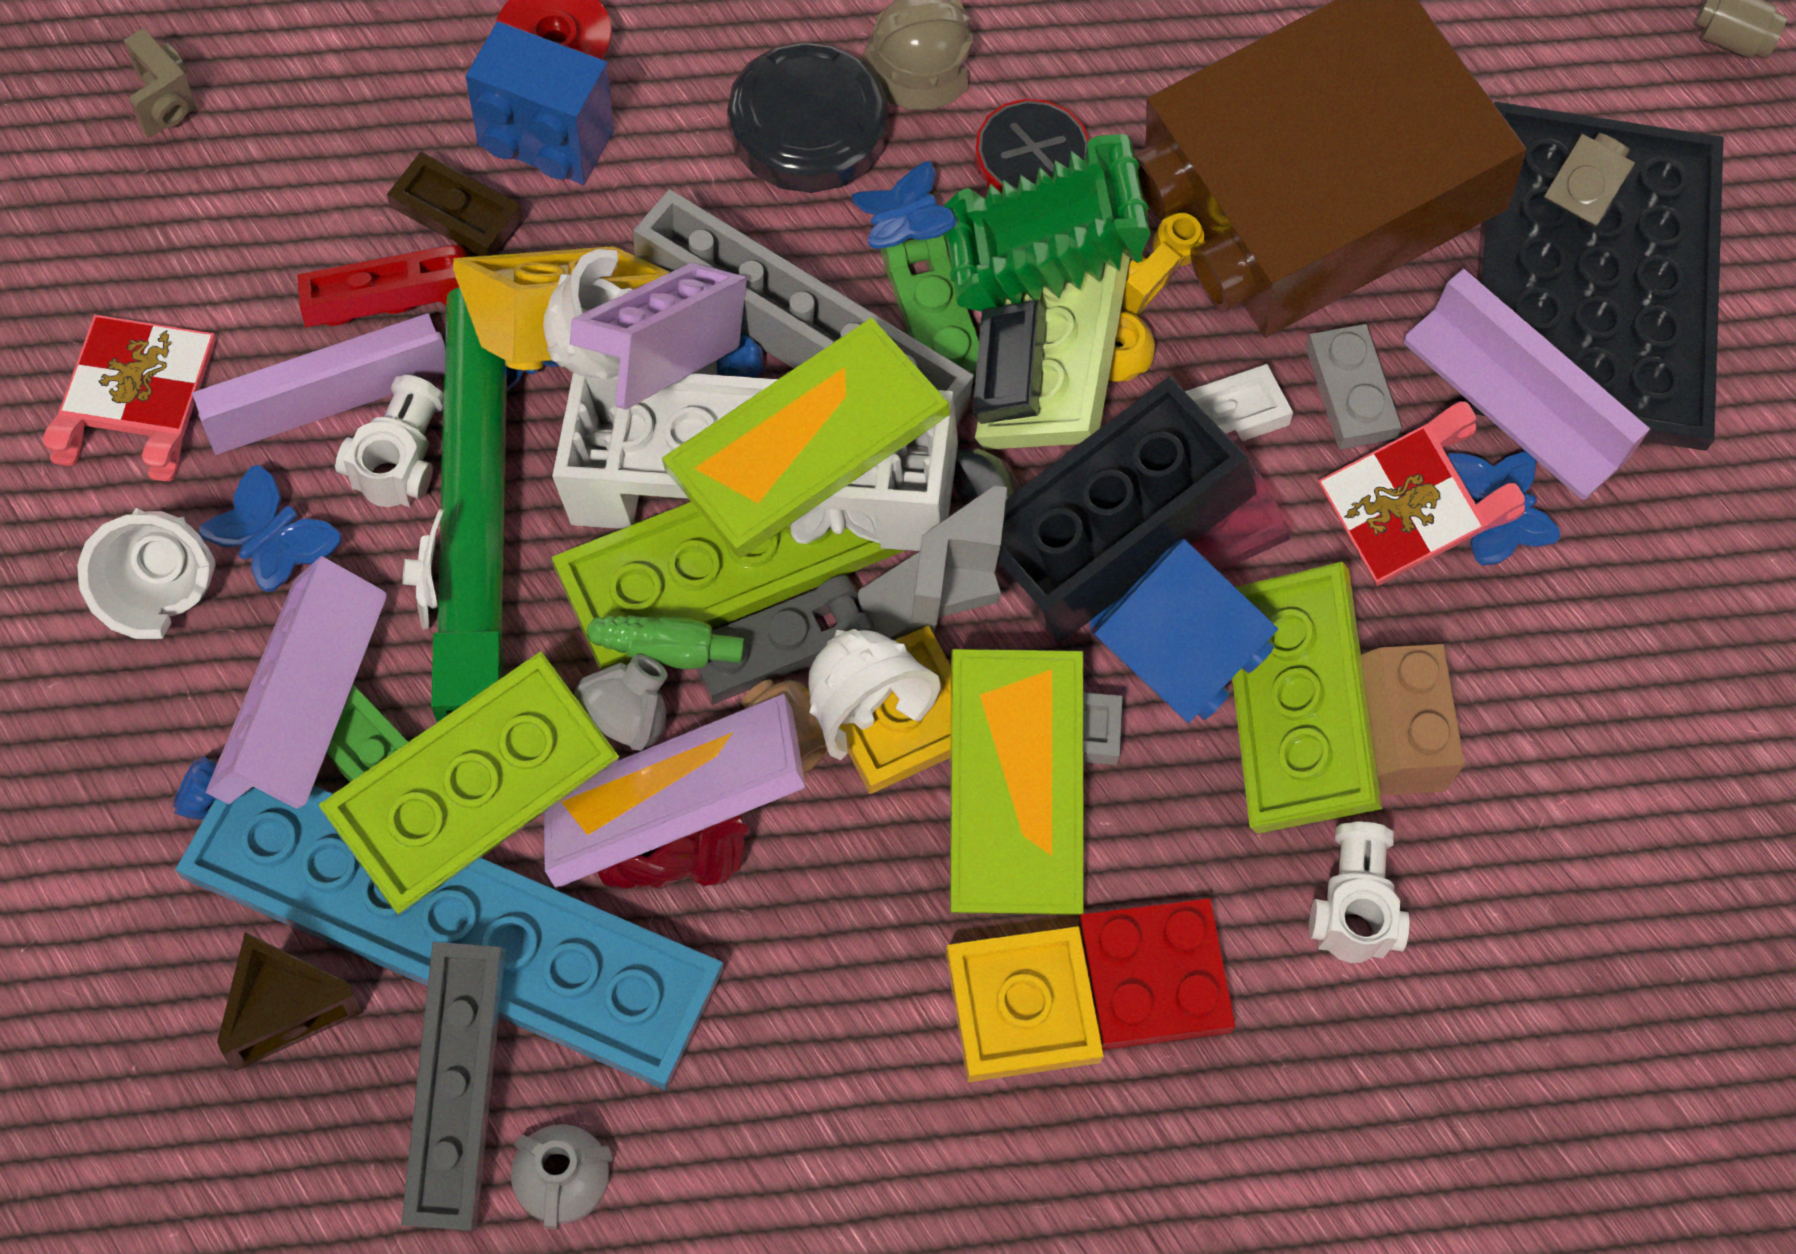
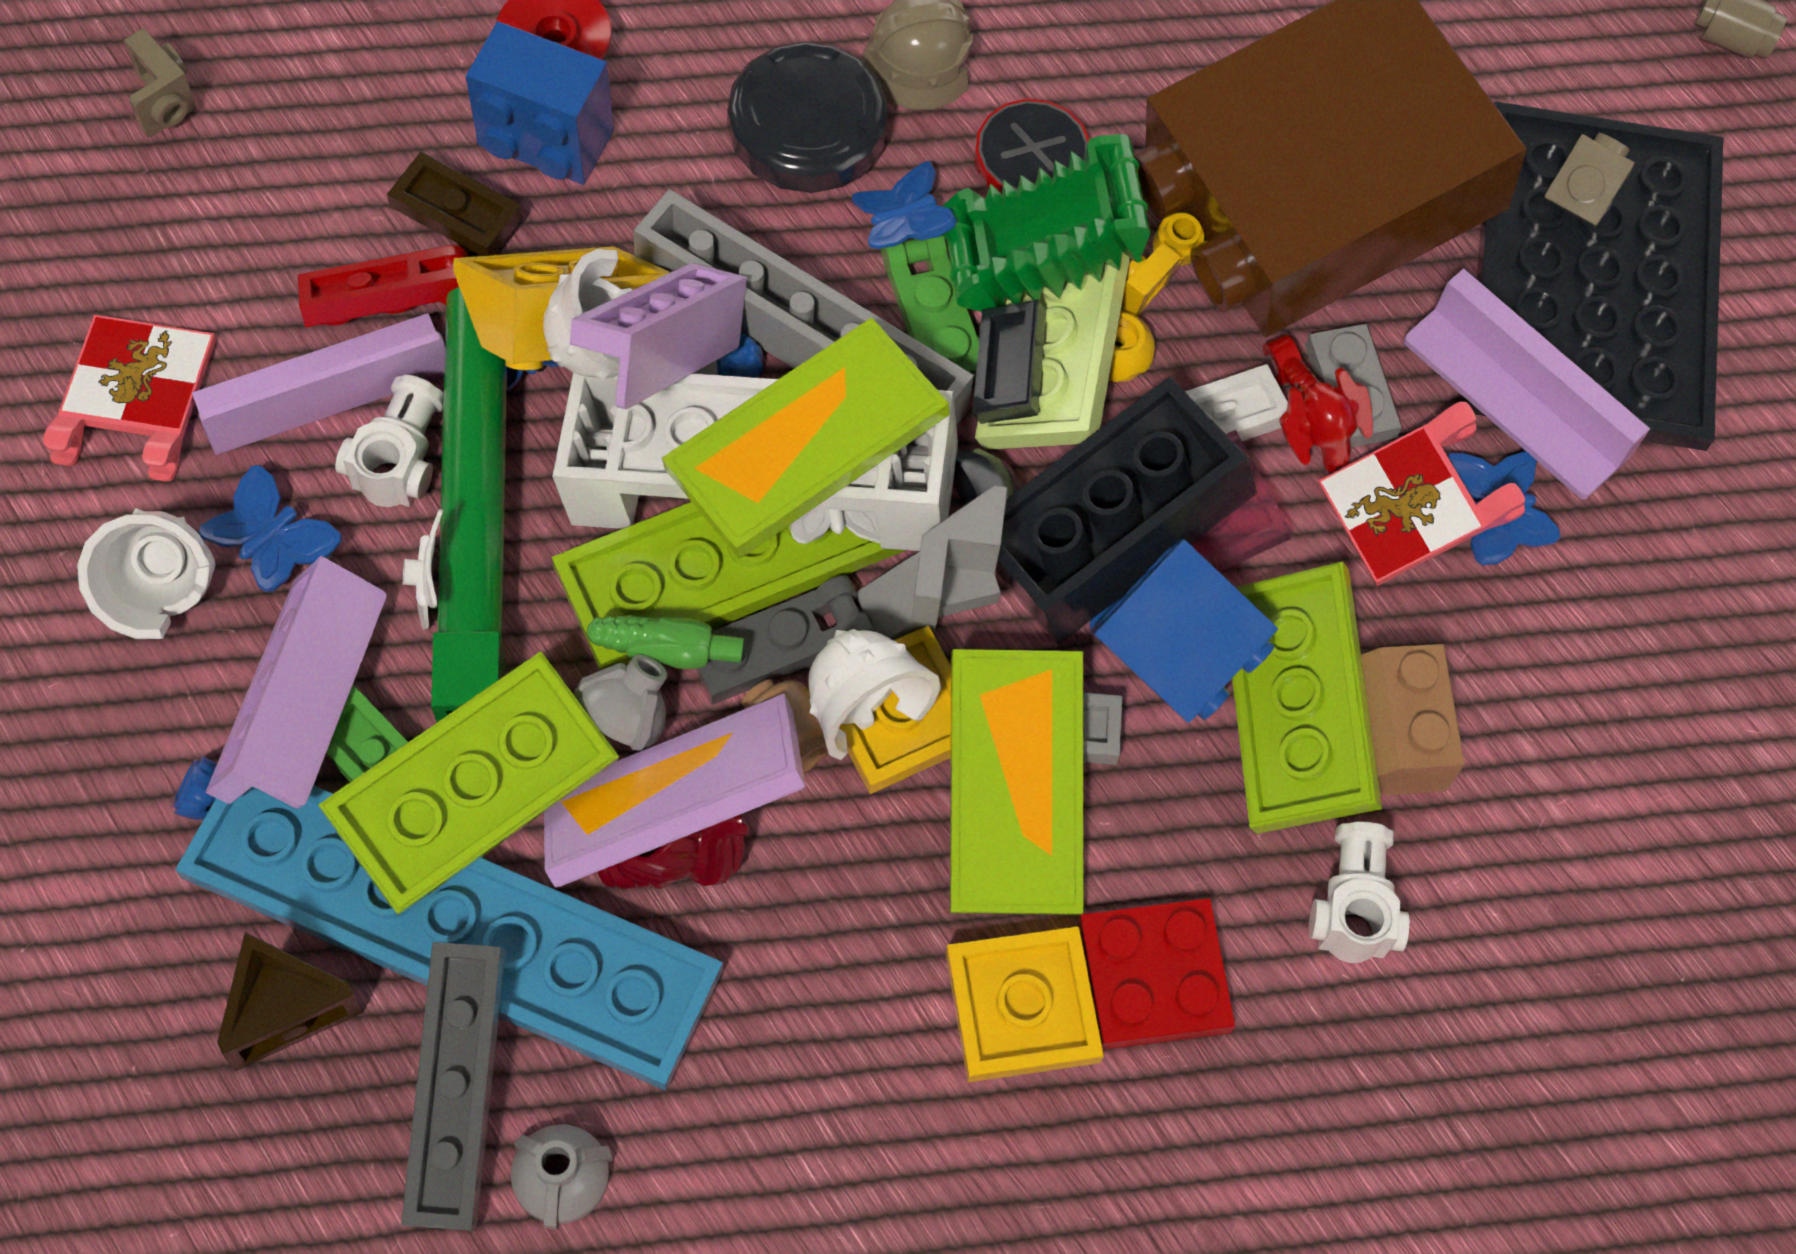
none -> red piece [1262,335,1373,473]

